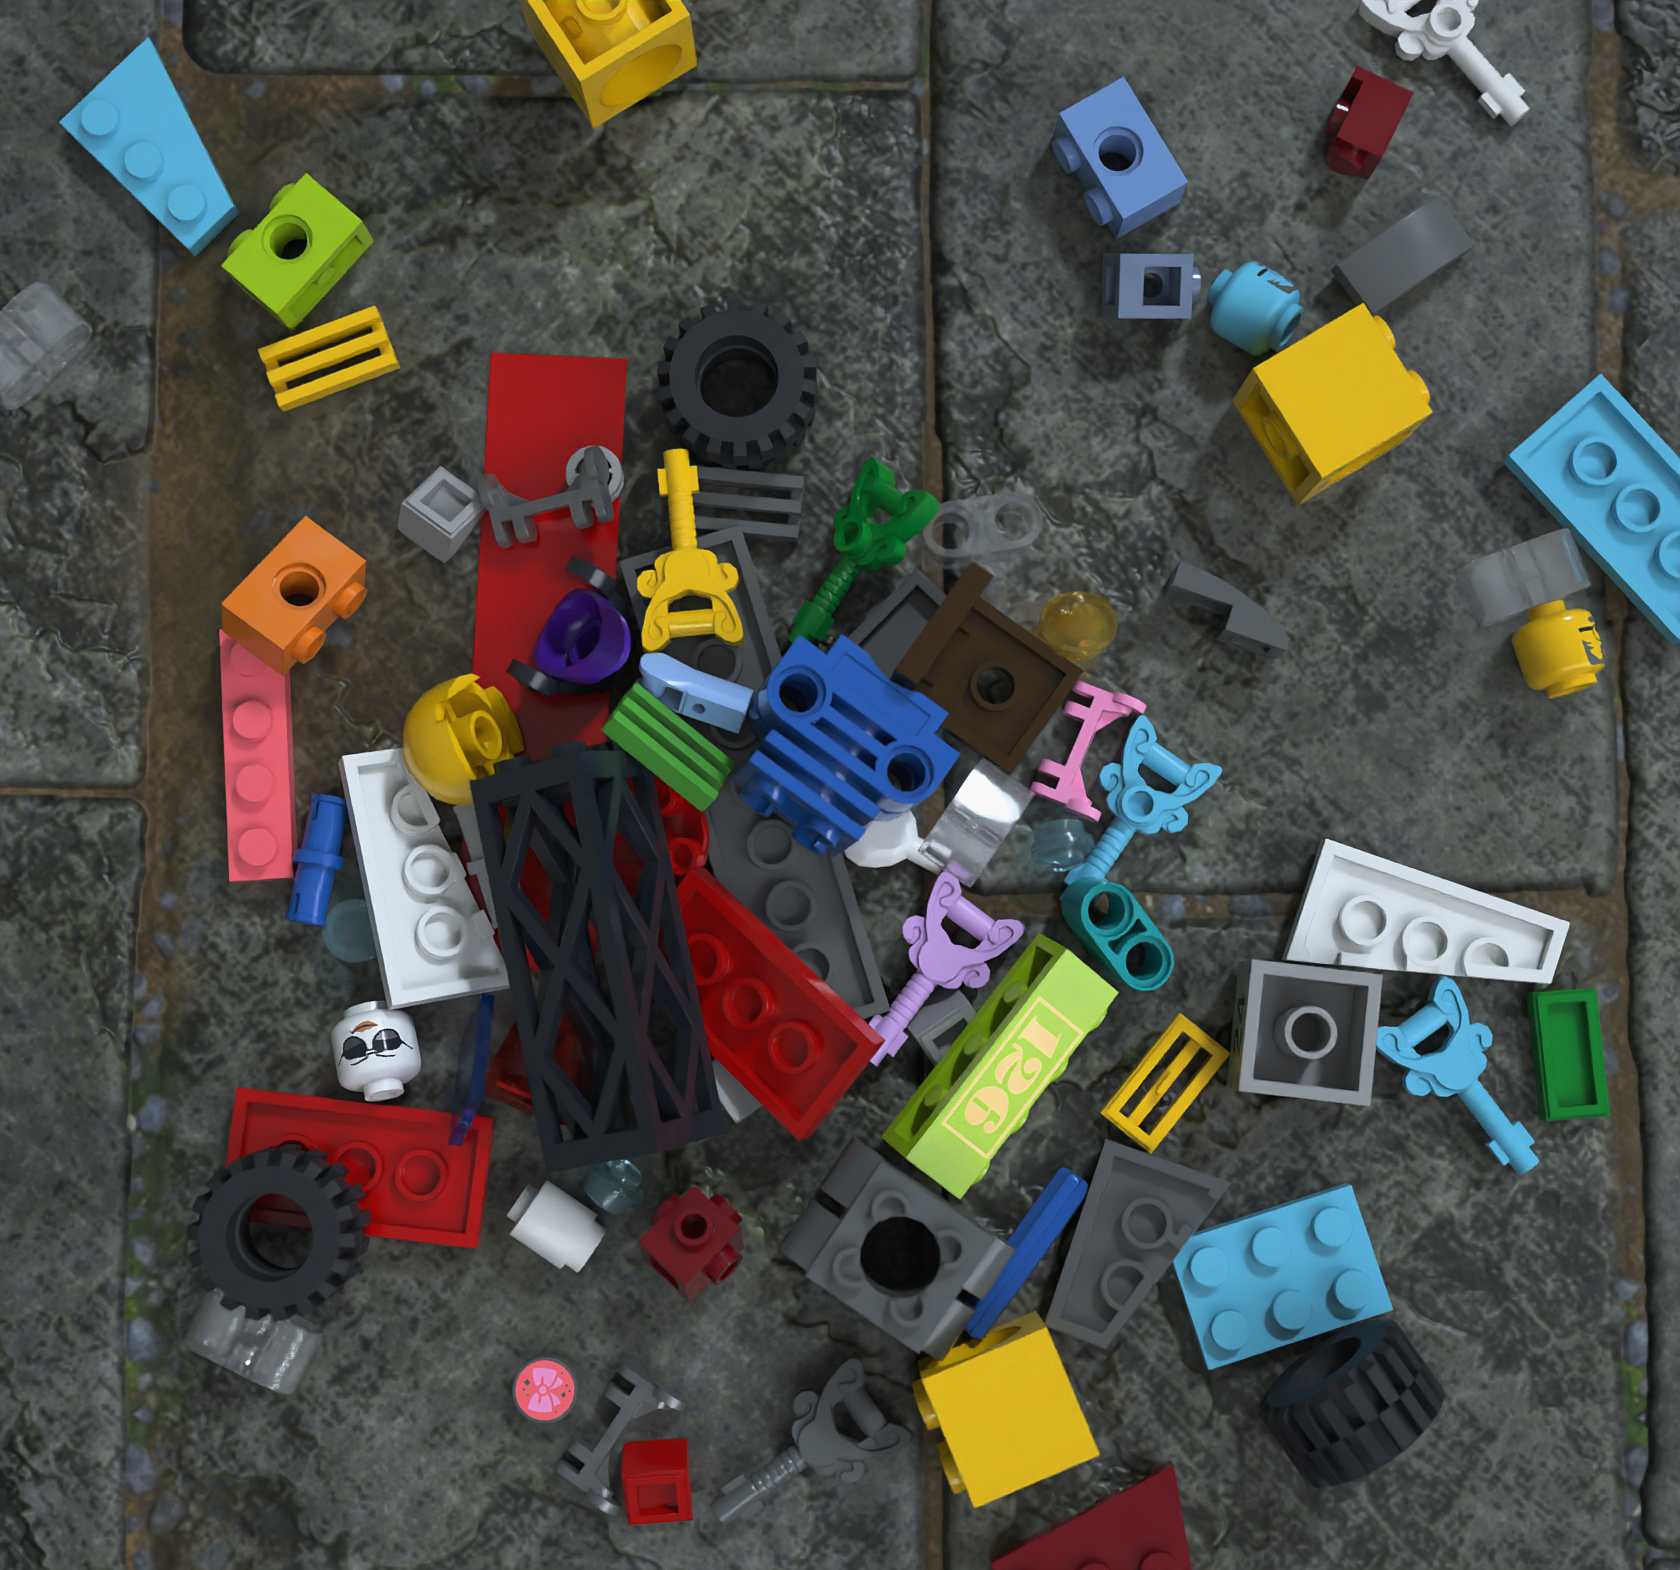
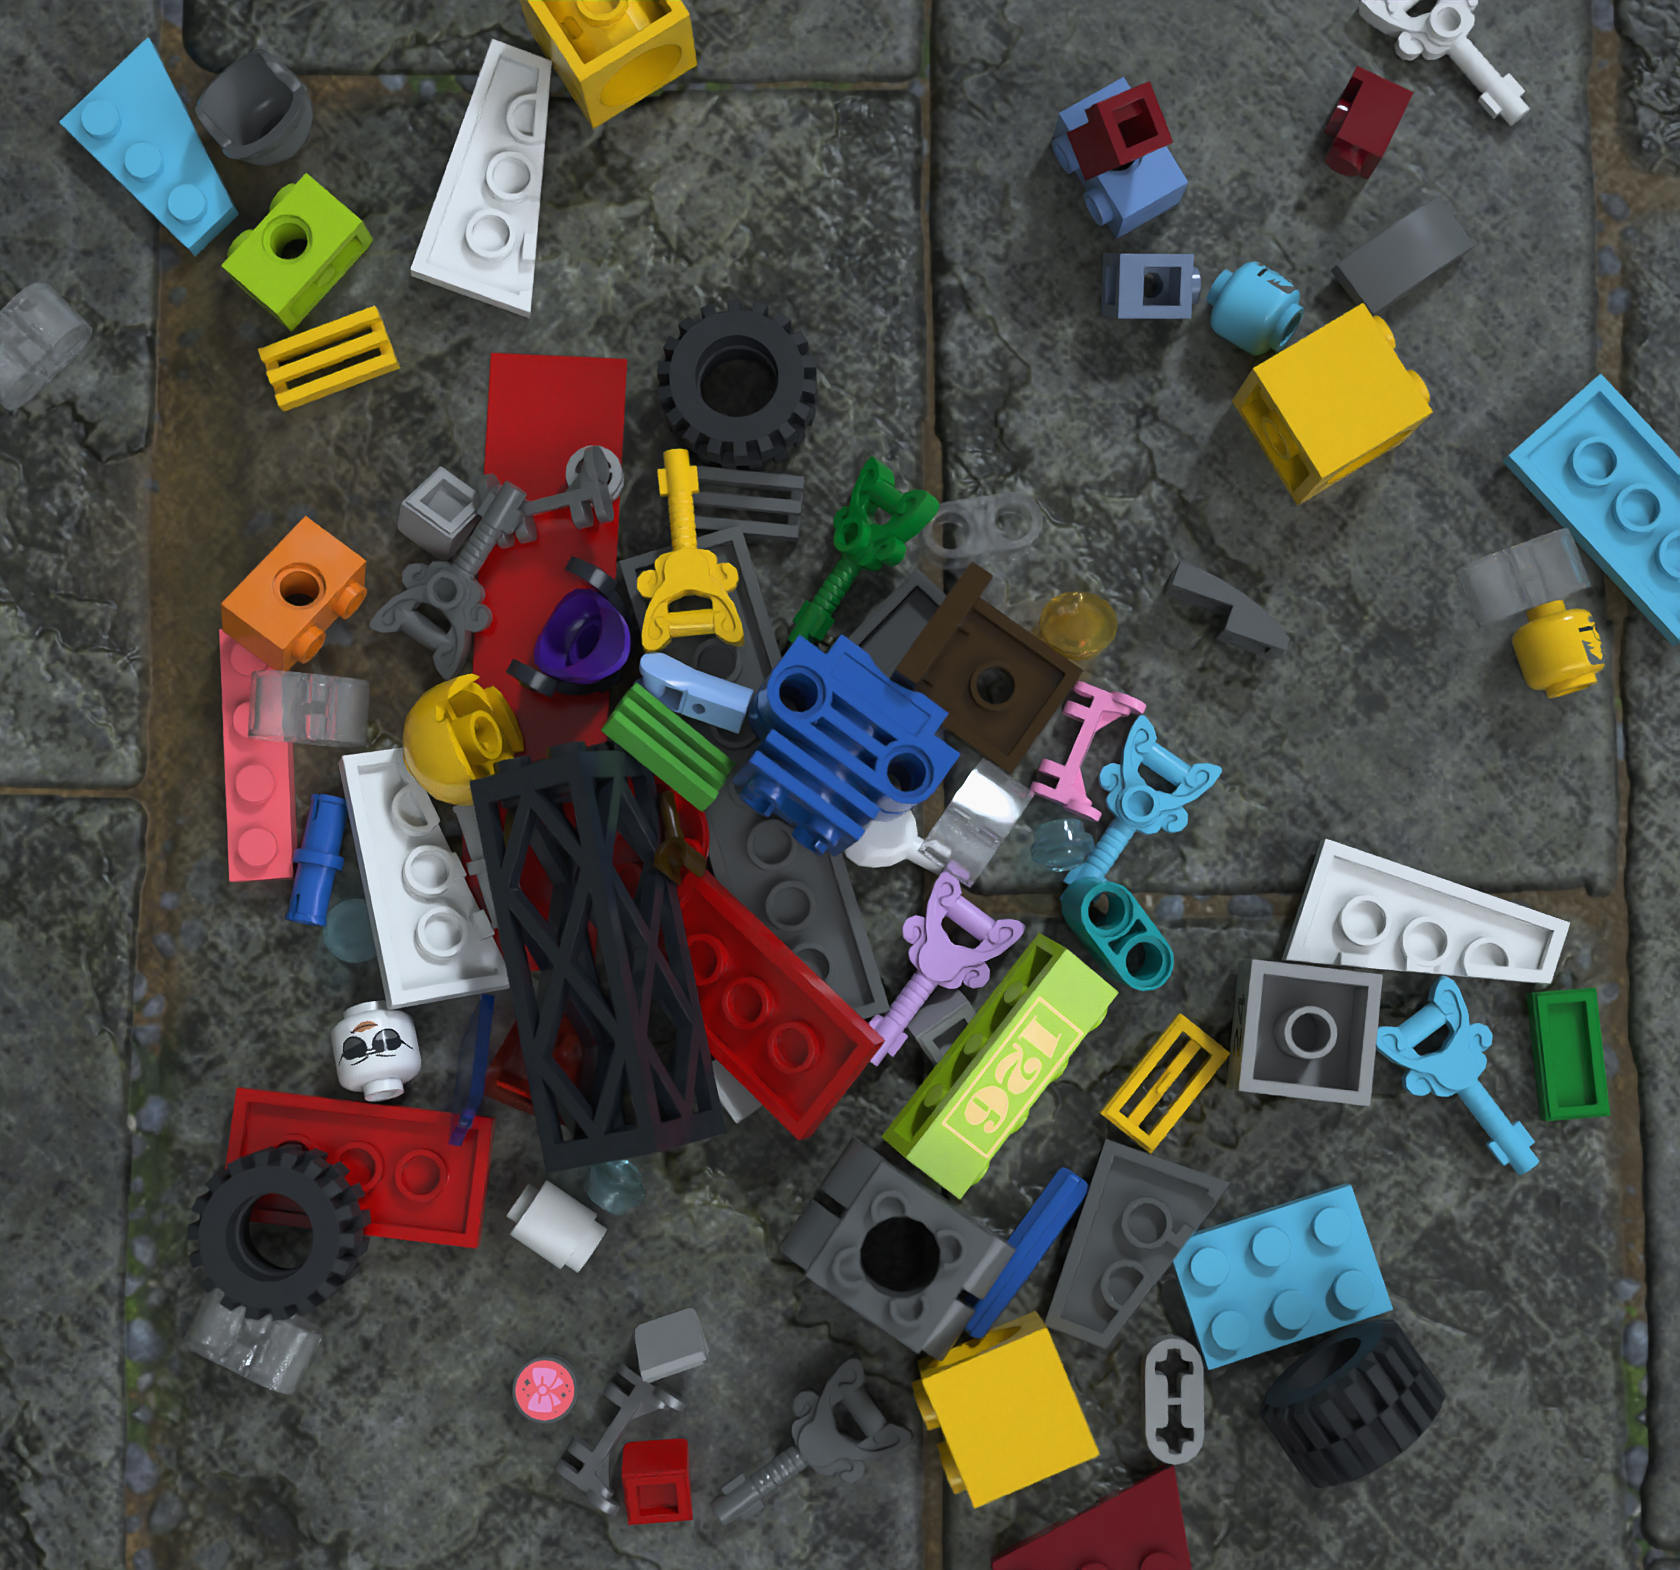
dark red brick [638,1185,744,1304] -> none
none -> dark grey helmet [195,49,314,166]
none -> clear beam [248,670,370,748]
none -> dark grey piece [369,481,527,681]
none -> white wing [410,39,552,318]
none -> light grey slope [634,1308,709,1383]
none -> dark brown hand [654,791,707,886]
none -> dark red brick [1067,81,1174,181]
none -> light grey beam [1141,1334,1204,1465]

